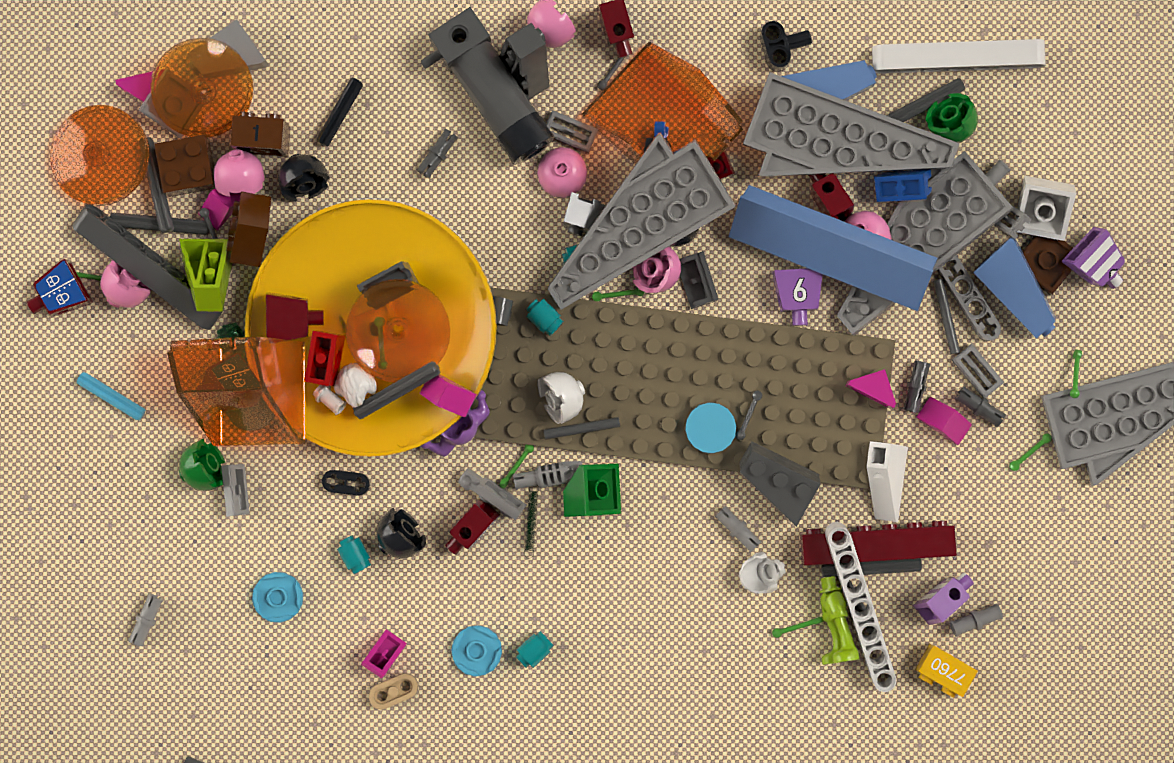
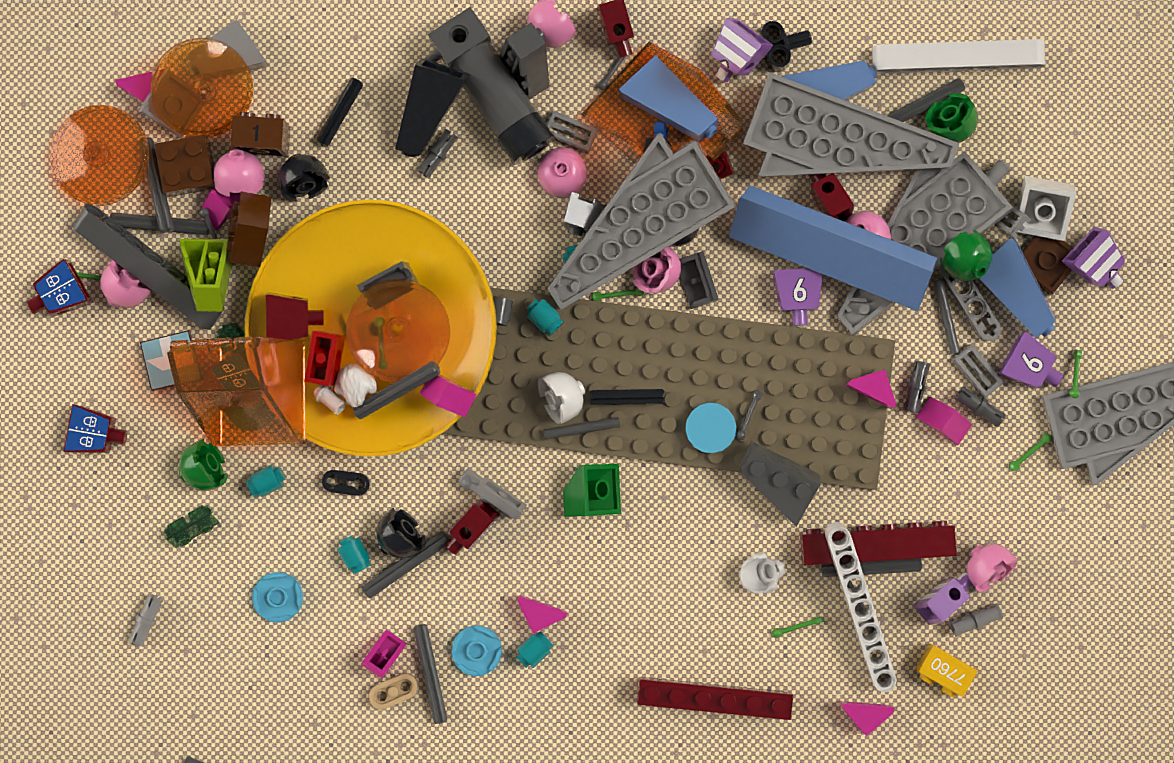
medium azure axle [77,372,146,420] -> none
light grey tile [222,464,250,517] -> none
medium lavender piece [421,390,490,457] -> none
bright green hinge [499,444,534,489] -> none
light grey hinge [513,461,582,490] -> none
dark green piece [524,485,539,559] -> none
light grey pin [715,506,762,553] -> none
lime piece [819,576,860,665] -> none
white slope [867,441,908,522] -> none
blue hinge [874,169,932,202] -> none
none -> torso [63,404,128,453]
none -> medium azure tile [140,330,202,391]
none -> clear green hinge [164,504,220,548]
none -> teal brick [246,464,286,498]
none -> dark grey axle [362,531,450,598]
none -> black slope [395,58,470,157]
none -> dark grey axle [414,624,447,724]
none -> dark pink slope [518,595,568,633]
none -> black axle [590,389,665,405]
none -> medium blue slope [619,55,719,142]
none -> dark red brick [637,677,793,720]
none -> medium lavender torso [712,18,773,82]
none -> dark pink slope [840,701,894,736]
none -> green cylinder [940,230,993,281]
none -> bright pink cylinder [966,544,1018,593]
none -> medium lavender torso [997,332,1063,389]

